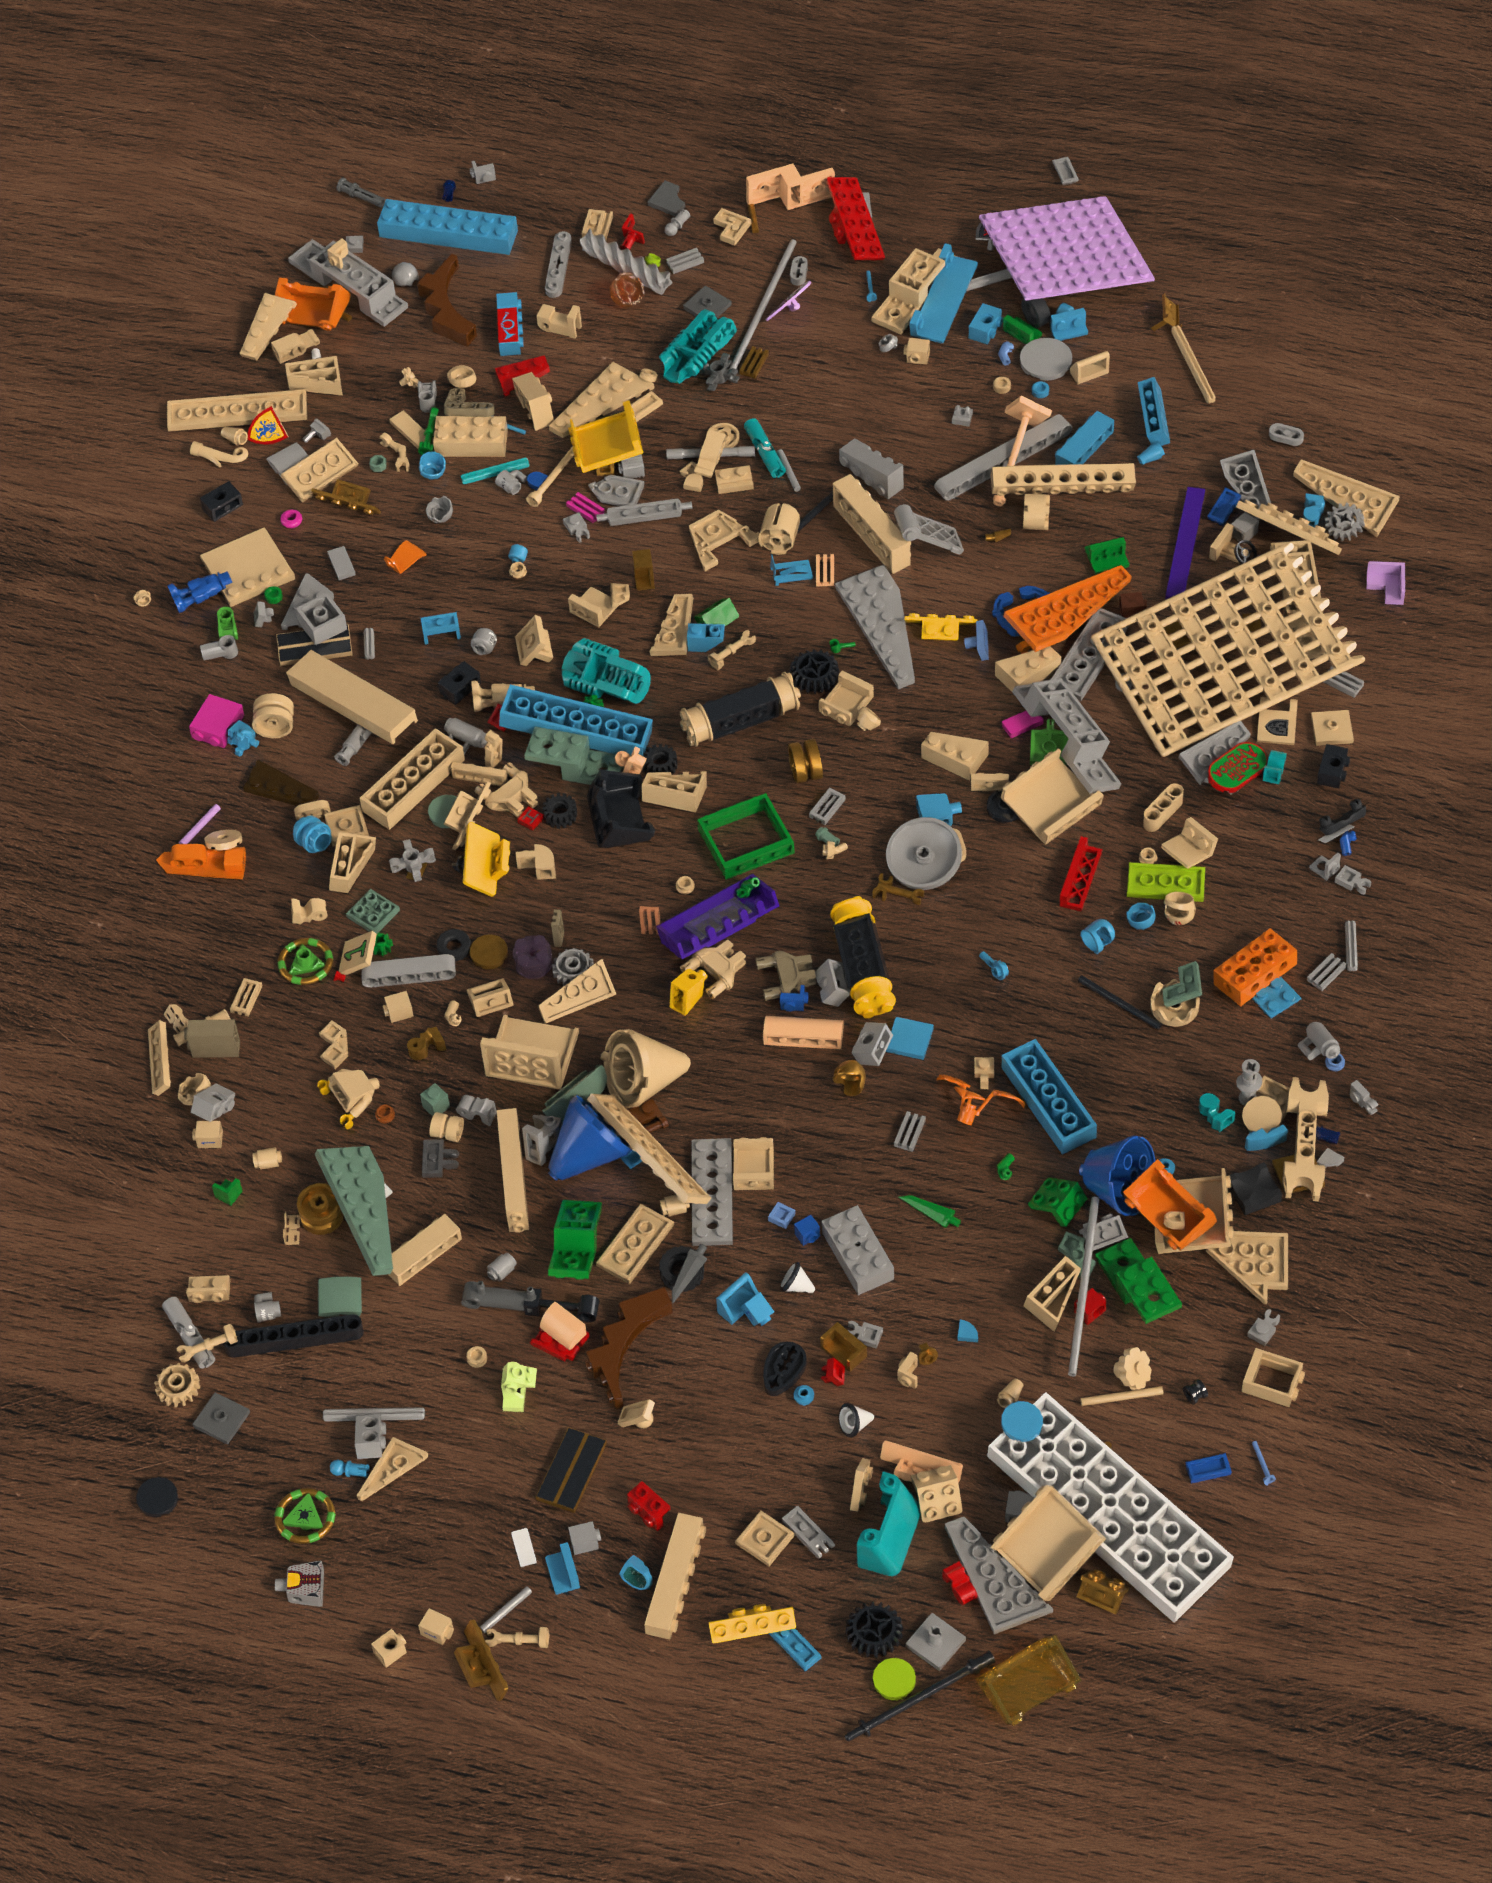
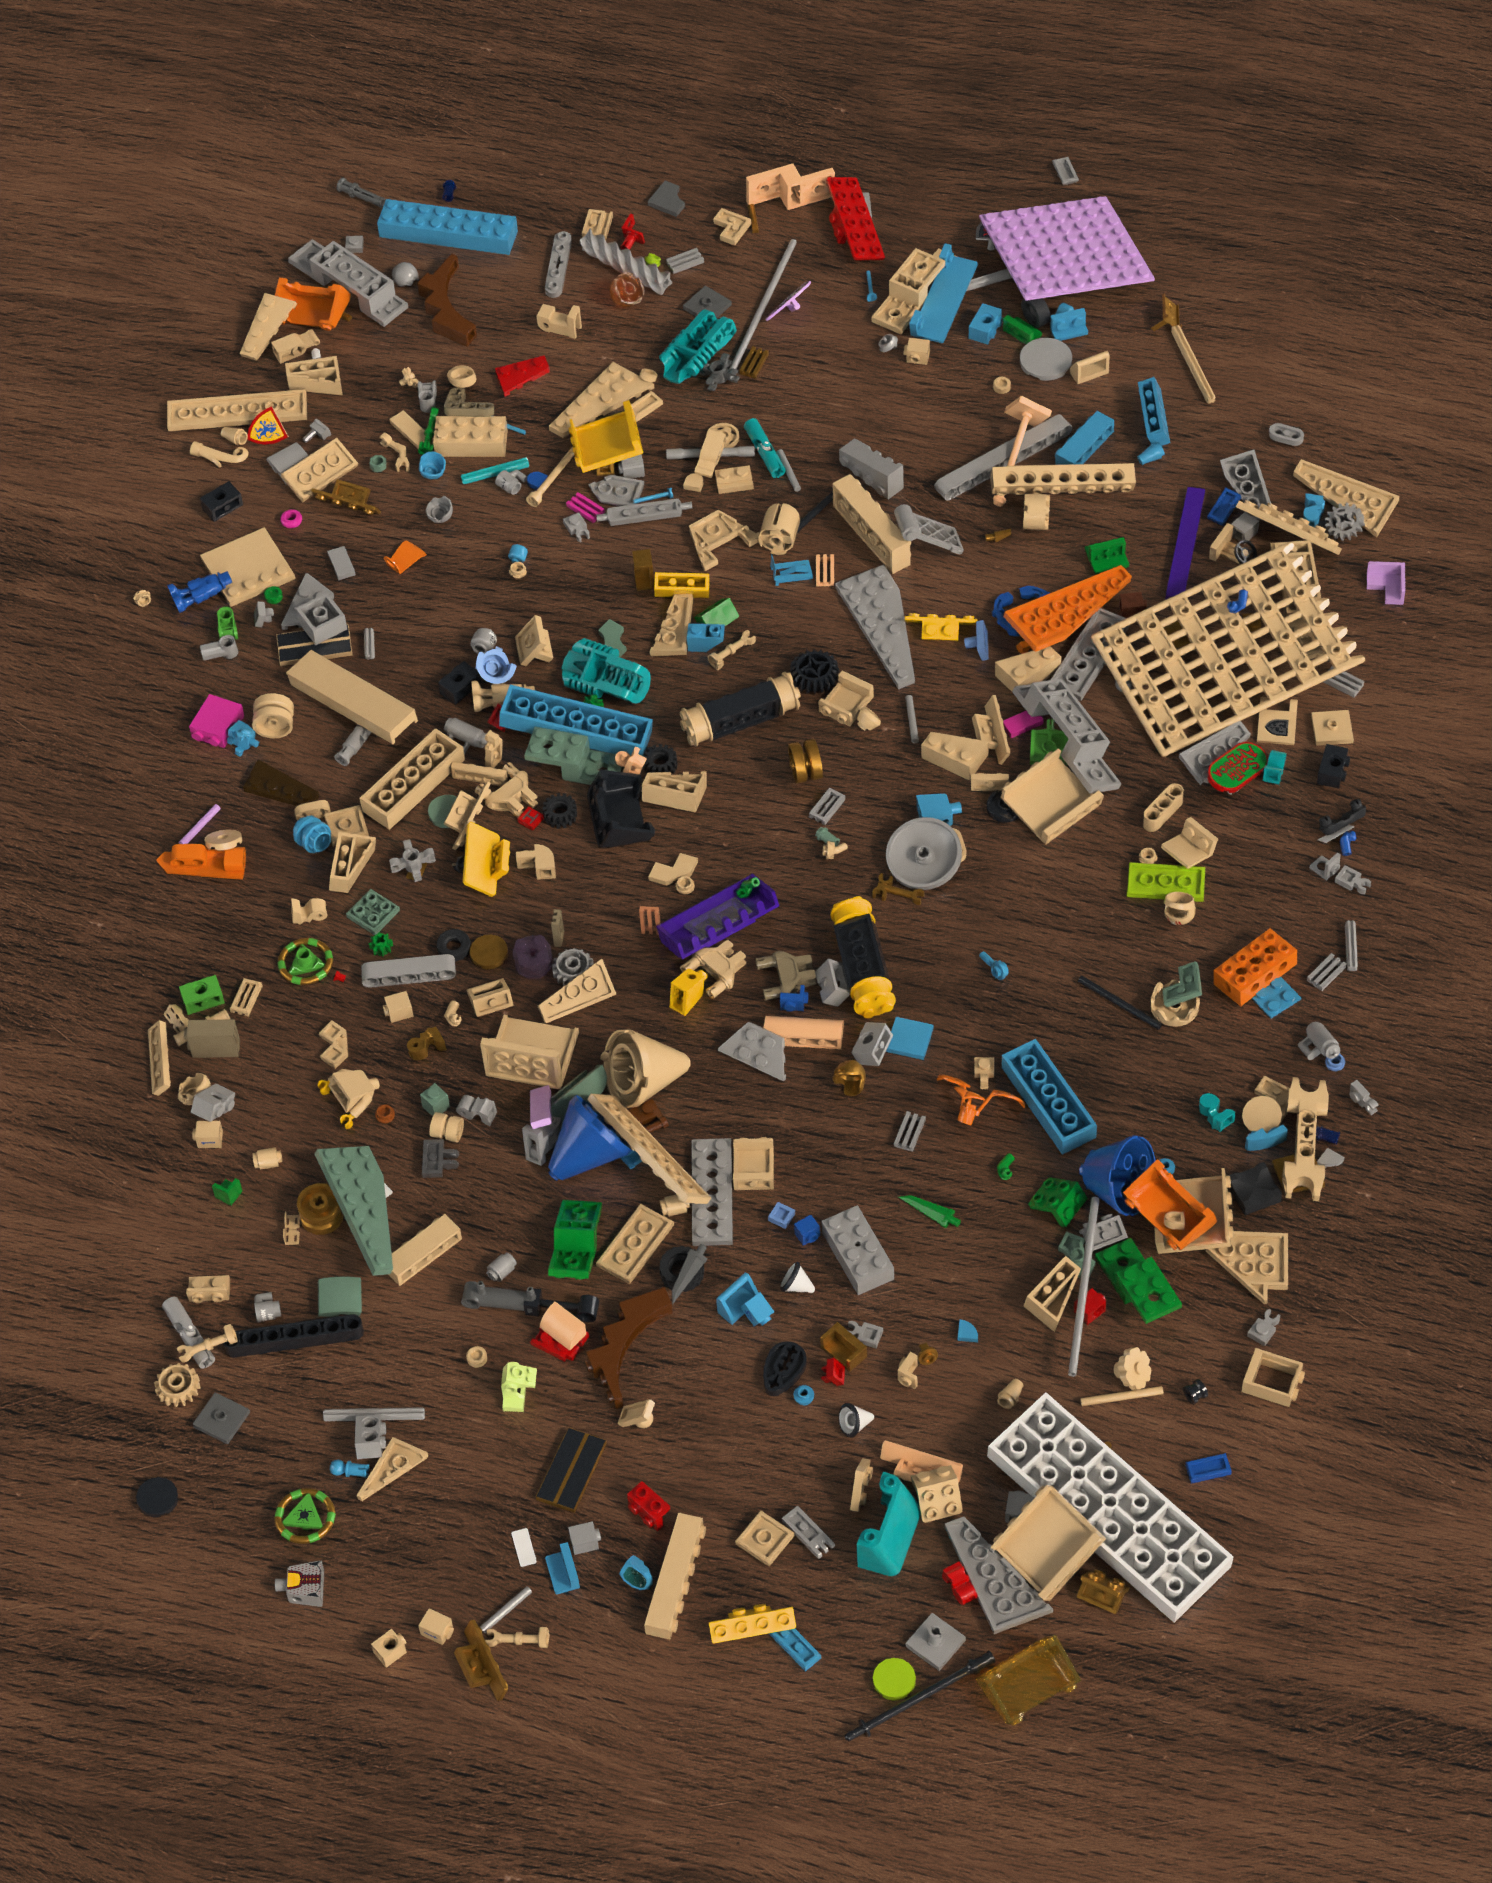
tan bracket [327,239,348,269] -> none
tan tile [339,931,377,975] -> none
dark azure panel [421,612,461,645] -> none
light grey bracket [469,161,496,184] -> none
brick [496,292,524,356] -> none
tan brick [497,1108,529,1232] -> none
tan wedge [512,372,554,431] -> none
tan bracket [568,587,617,627] -> none
tan tile [610,583,630,608] -> none
light grey pin [664,209,690,236] -> none
tan tile [680,461,702,477] -> none
green window [697,793,795,880] -> none
light grey beam [790,256,808,286] -> none
green hand [829,639,856,653] -> none
black gear [845,1601,903,1659] -> none
light grey tile [952,405,973,427] -> none
medium blue arm [998,341,1014,366] -> none
dark azure tile [1001,1401,1043,1442] -> none
dark azure tile [1032,381,1049,398] -> none
red fence [1060,836,1102,912] -> none
dark azure helmet [1081,919,1115,954] -> none
dark azure hair [1126,903,1156,930] -> none
light grey piece [1236,1059,1262,1106] -> none
medium blue piece [1252,1441,1276,1485] -> none
none -> bright green brick [179,975,225,1015]
none -> light blue helmet [475,646,516,684]
none -> lavender tile [530,1085,552,1129]
none -> sand green tile [598,619,627,657]
none -> dark azure piece [633,488,674,504]
none -> tan tile [648,853,698,886]
none -> yellow brick [654,572,710,598]
none -> light grey wing [718,1022,786,1081]
none -> light grey bar [905,695,919,743]
none -> tan bracket [972,695,1010,765]
none -> blue arm [1227,590,1248,613]

